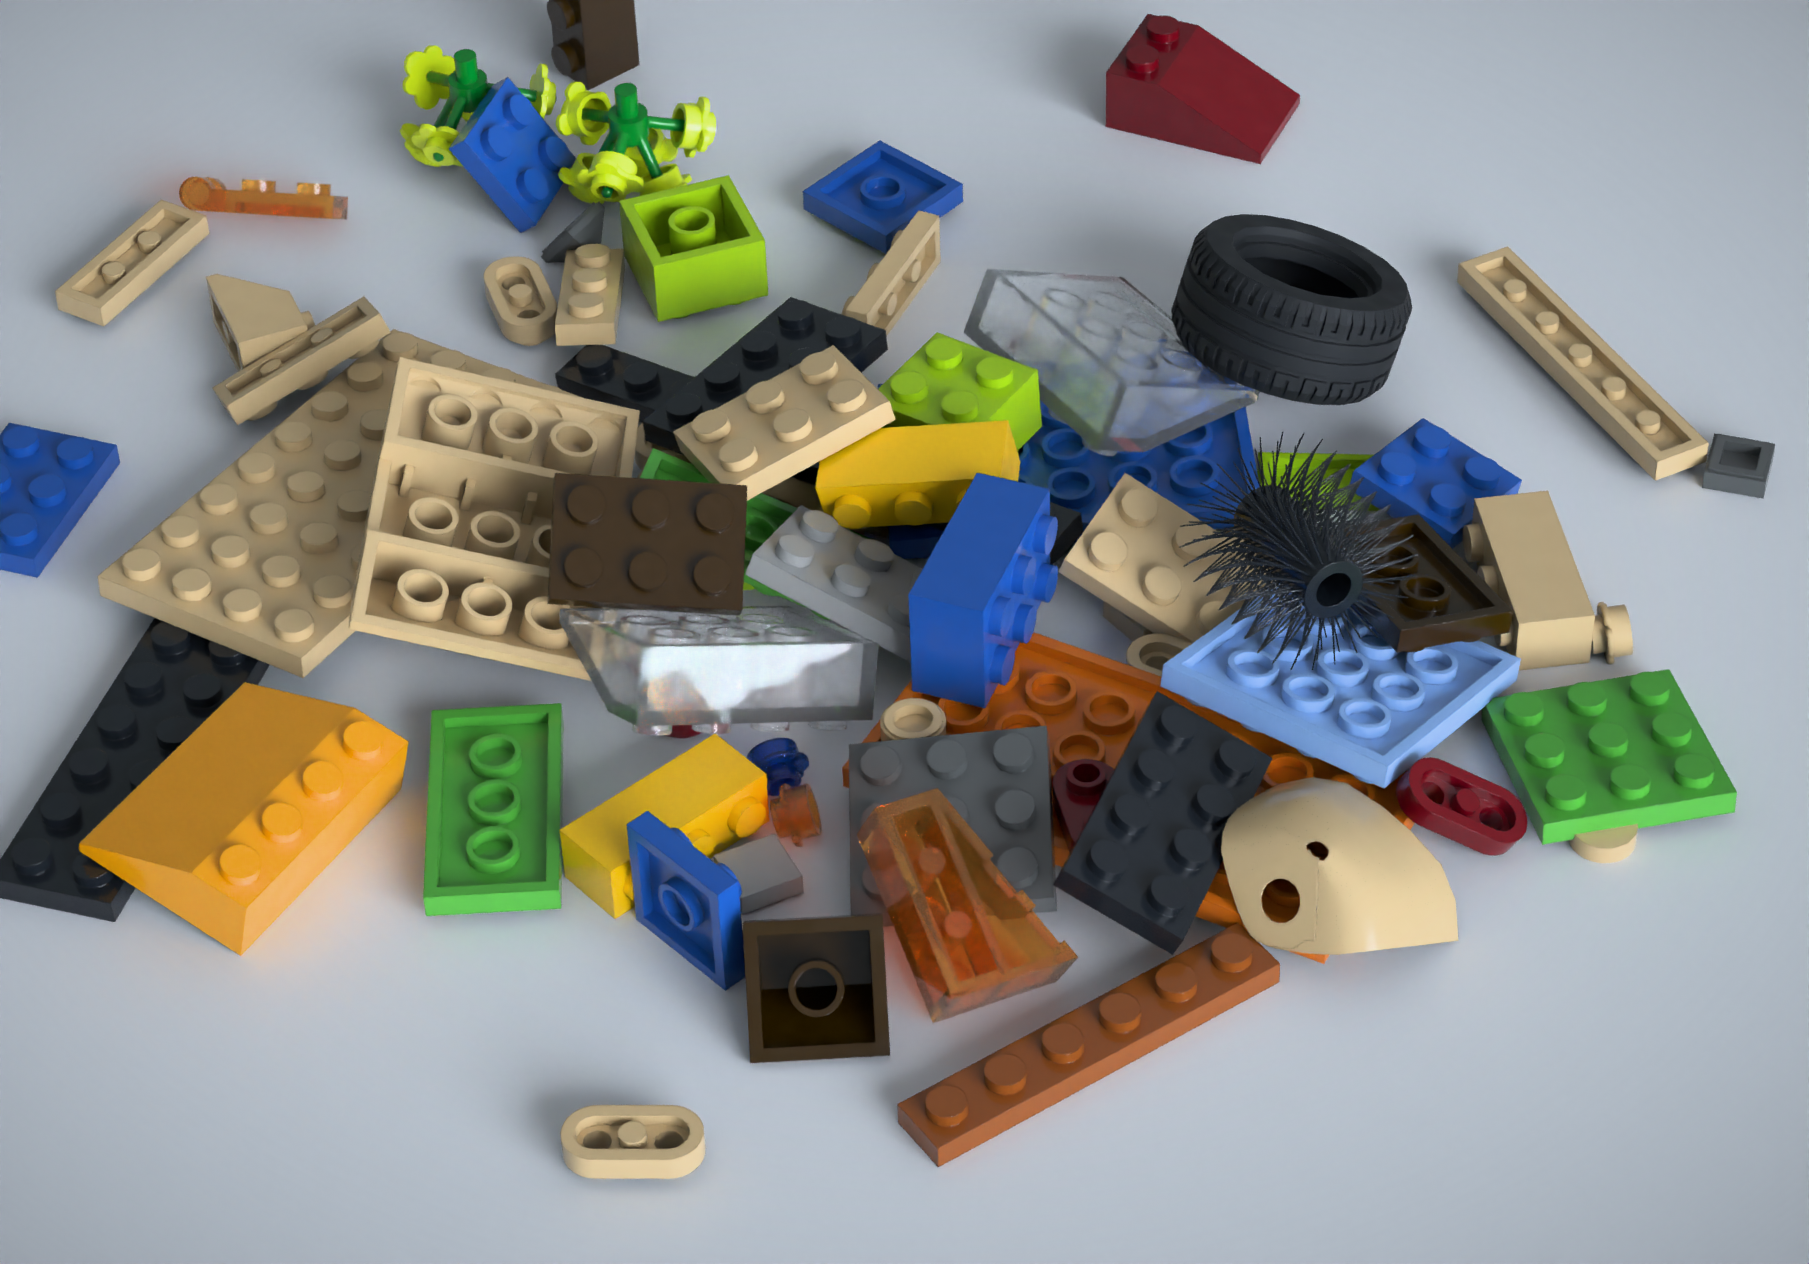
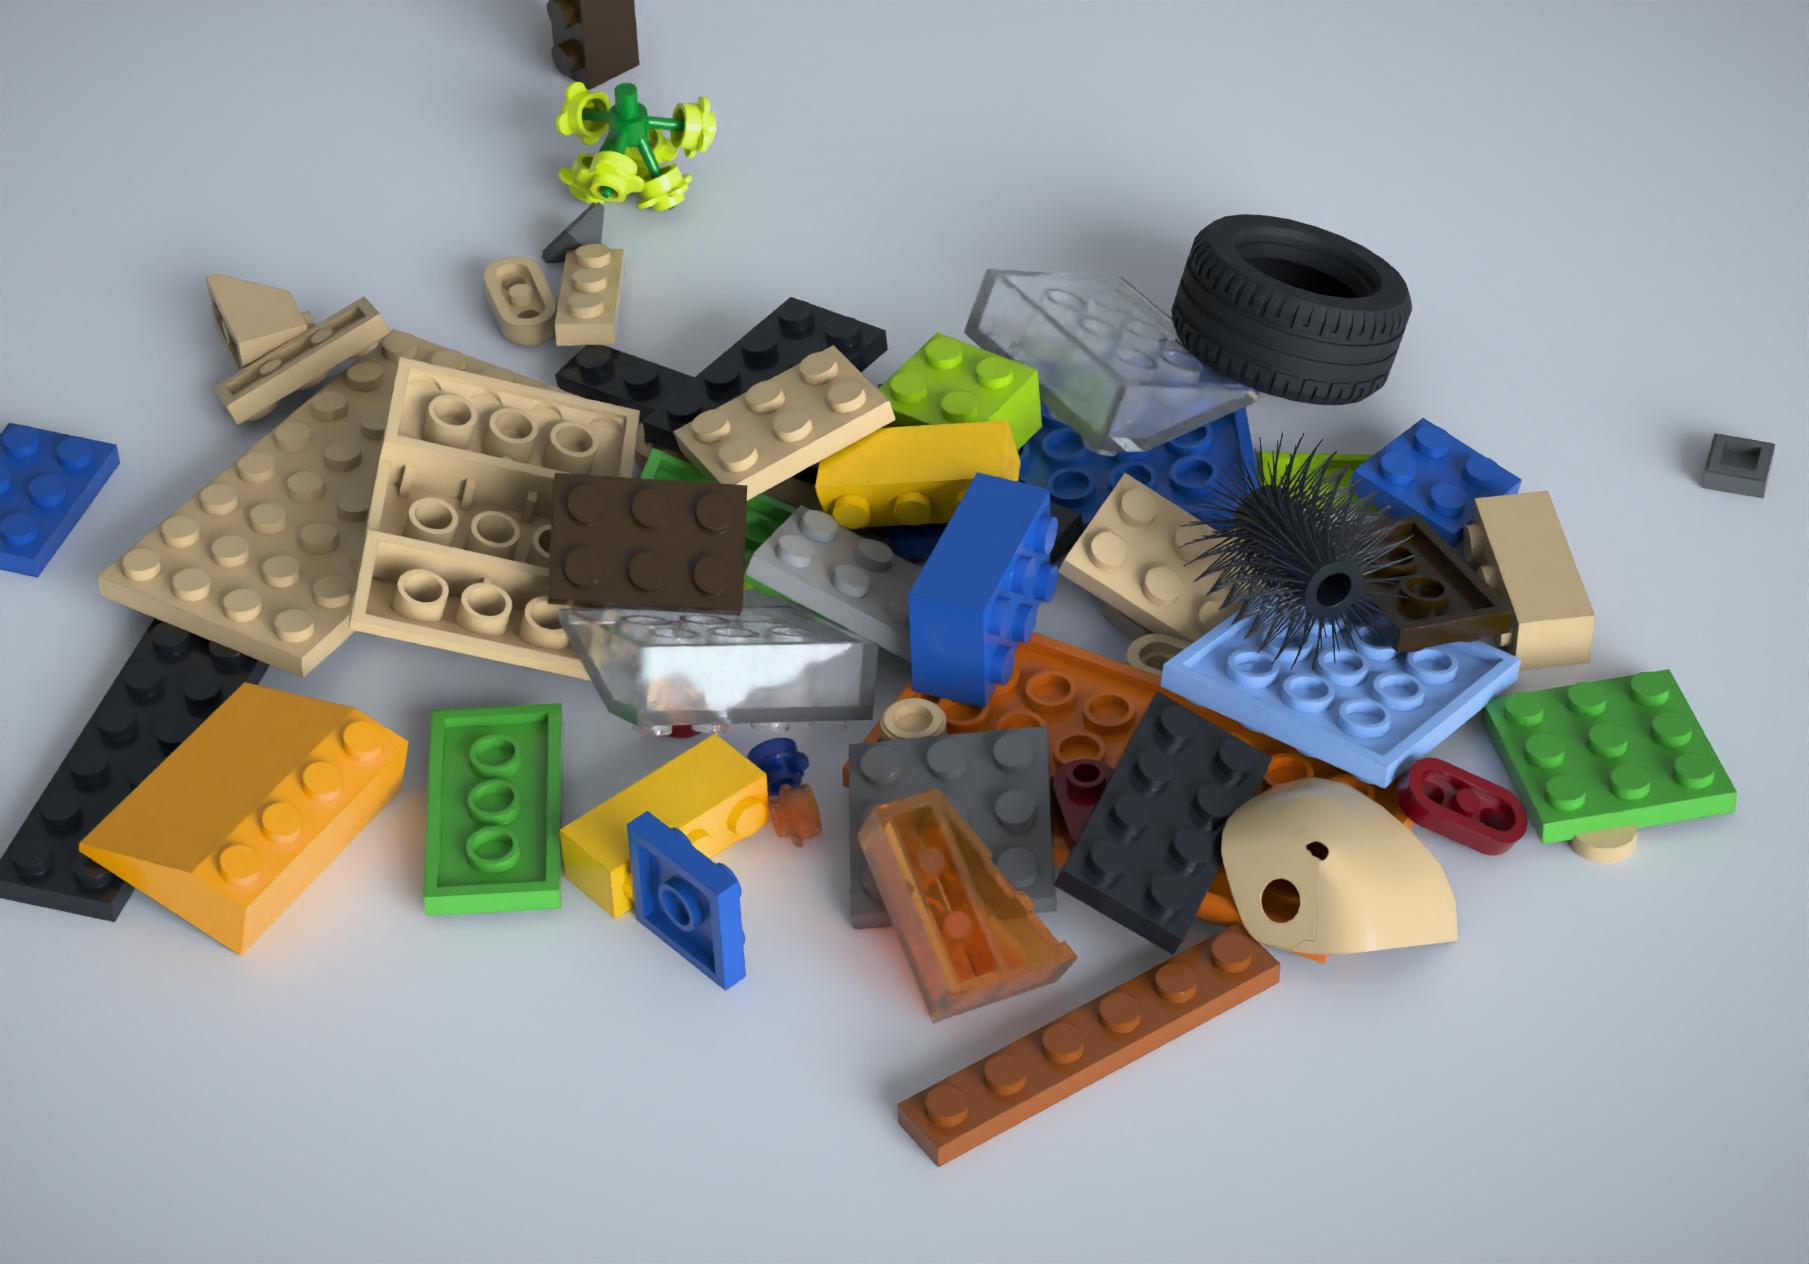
tan plate [55,199,209,327] -> none
clear orange plate [179,176,348,219] -> none
neon yellow plant [400,45,557,167] -> none
blue plate [449,77,576,233] -> none
tan plate [560,1105,706,1179] -> none
lime brick [619,175,768,322] -> none
light grey tile [714,833,804,915] -> none
dark brown slope [743,913,890,1063] -> none
blue plate [803,140,963,254] -> none
tan plate [841,210,941,337] -> none
dark red slope [1106,14,1300,164] -> none
tan plate [1457,246,1709,481] -> none
tan plate [1591,602,1633,664] -> none

